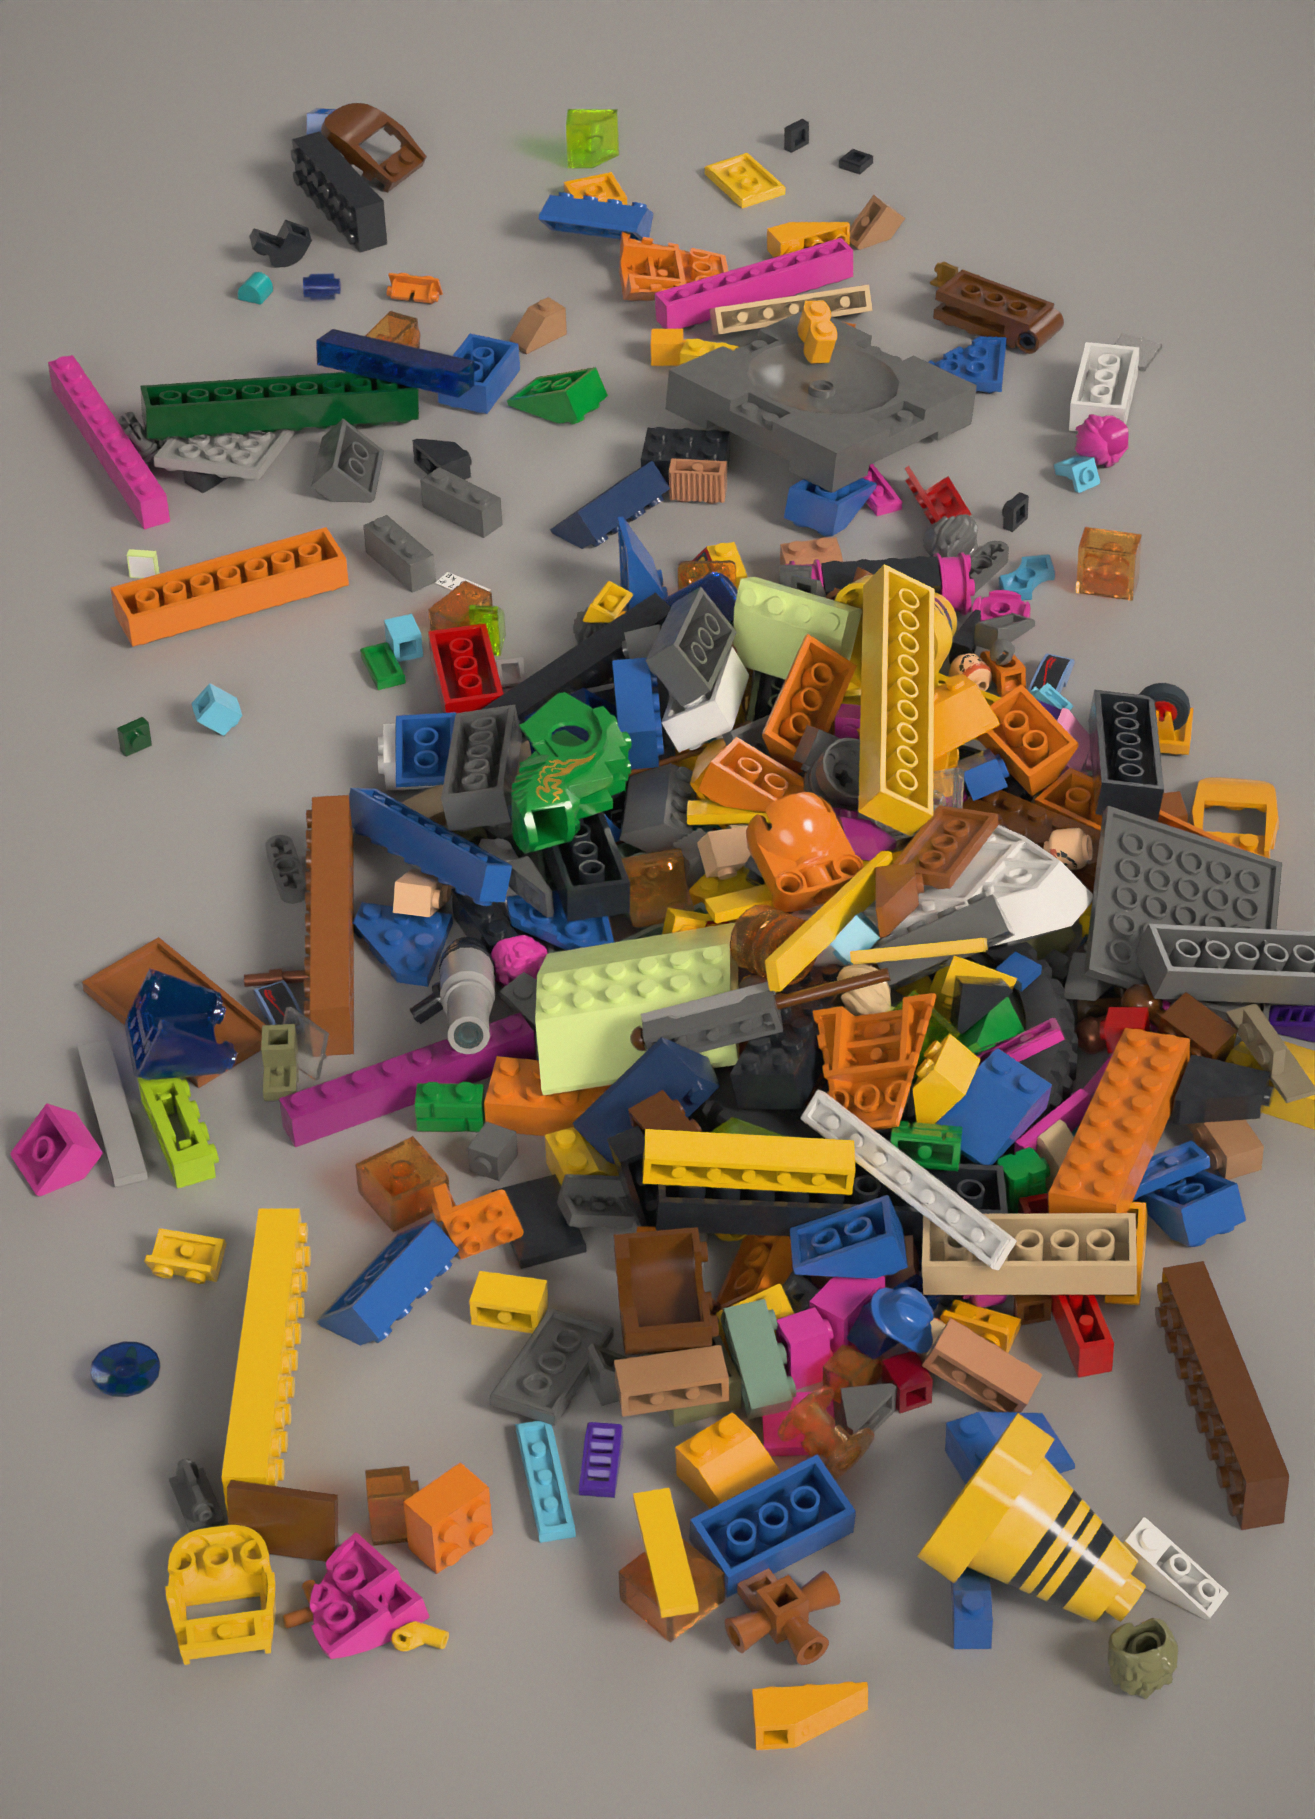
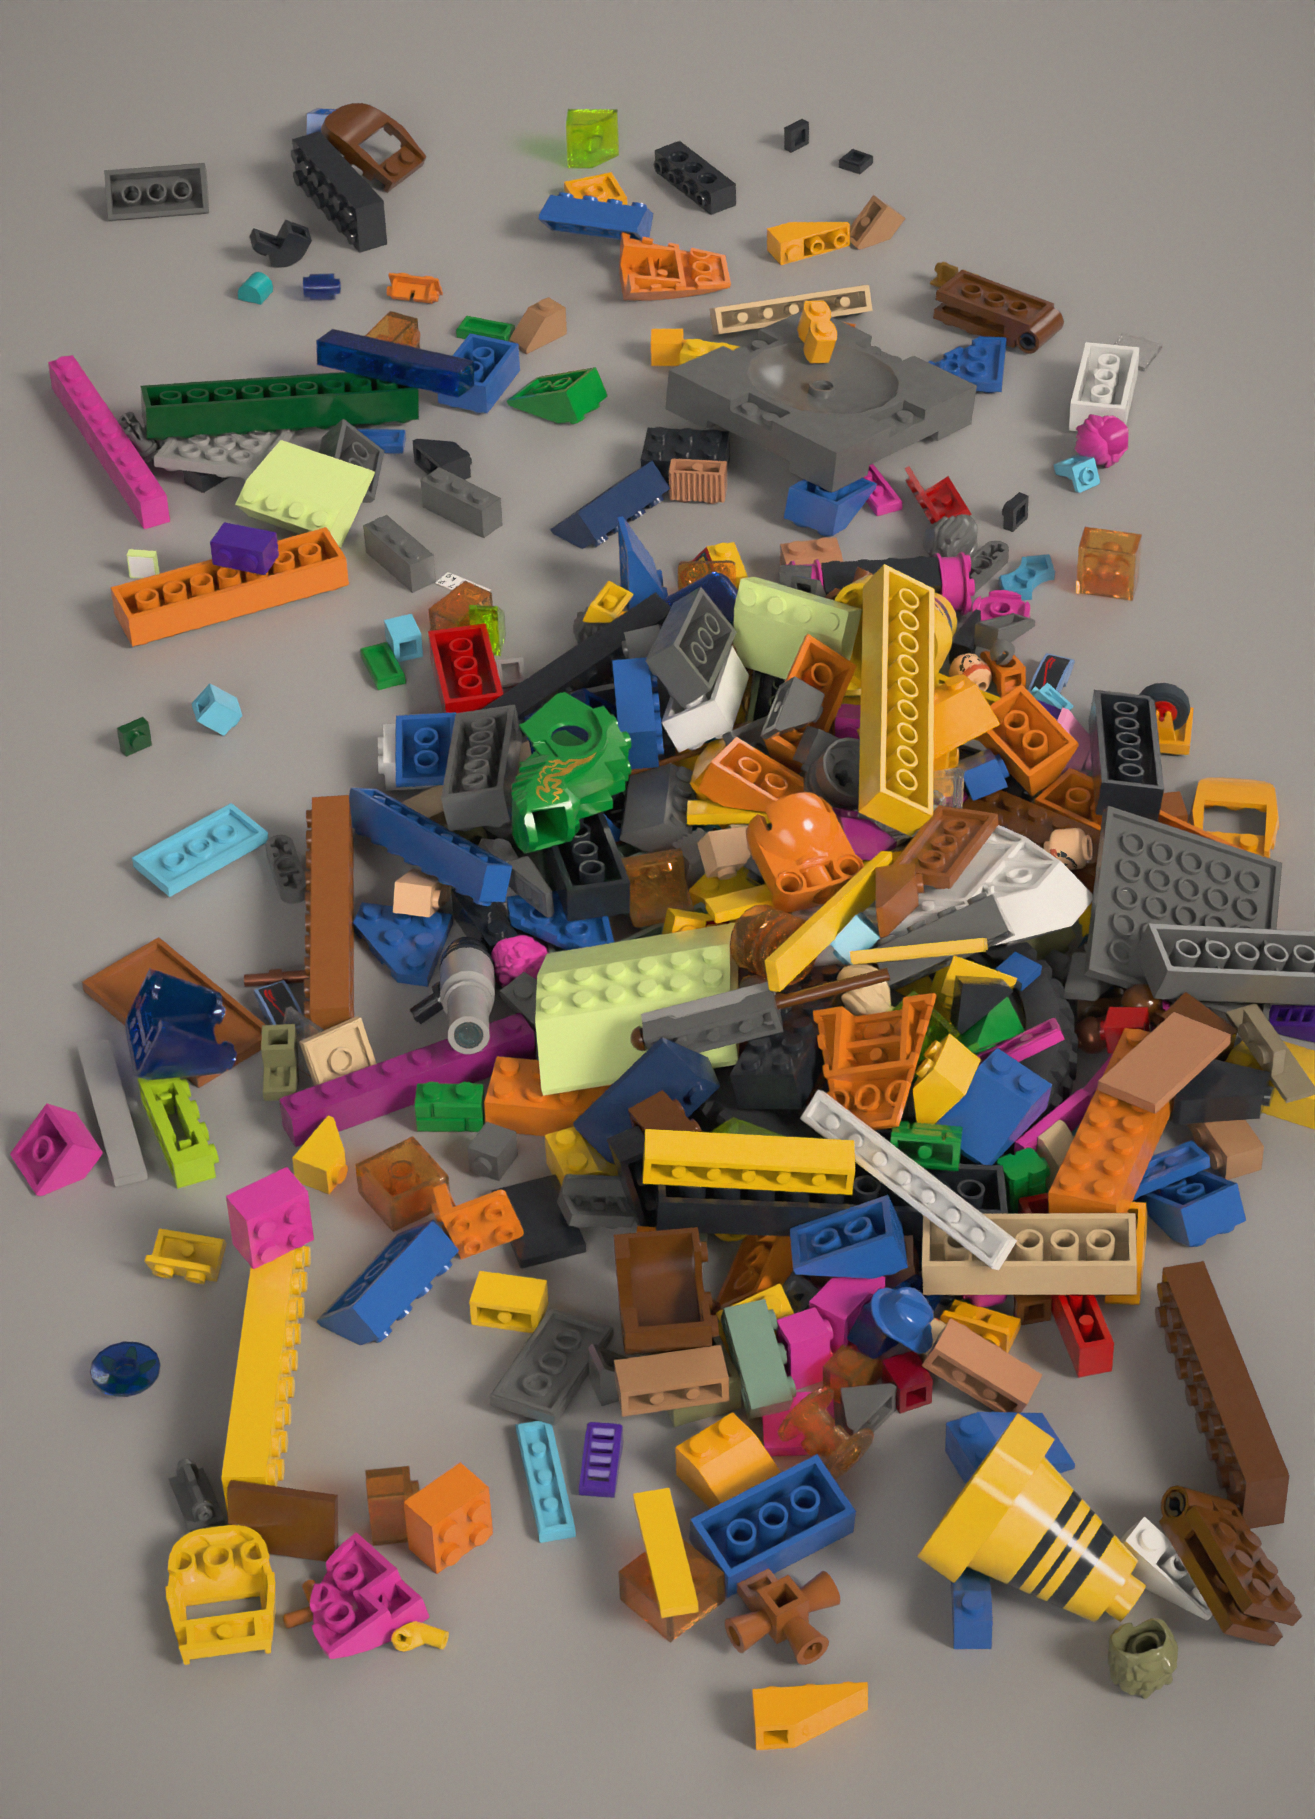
dark pink brick [655,238,853,329] -> none
yellow tile [704,153,785,208] -> none
none -> dark grey slope [104,163,209,221]
none -> medium azure plate [132,803,269,897]
none -> dark purple brick [210,522,279,575]
none -> dark pink brick [226,1167,314,1269]
none -> yellowish green slope [235,440,375,548]
none -> yellow slope [292,1115,348,1194]
none -> tan tile [299,1016,377,1086]
none -> blue tile [357,429,406,454]
none -> green tile [456,316,515,342]
none -> black brick [654,140,736,215]
none -> dark grey slope [760,676,825,740]
none -> nougat tile [1098,1012,1231,1114]
none -> reddish brown hinge [1158,1485,1302,1646]

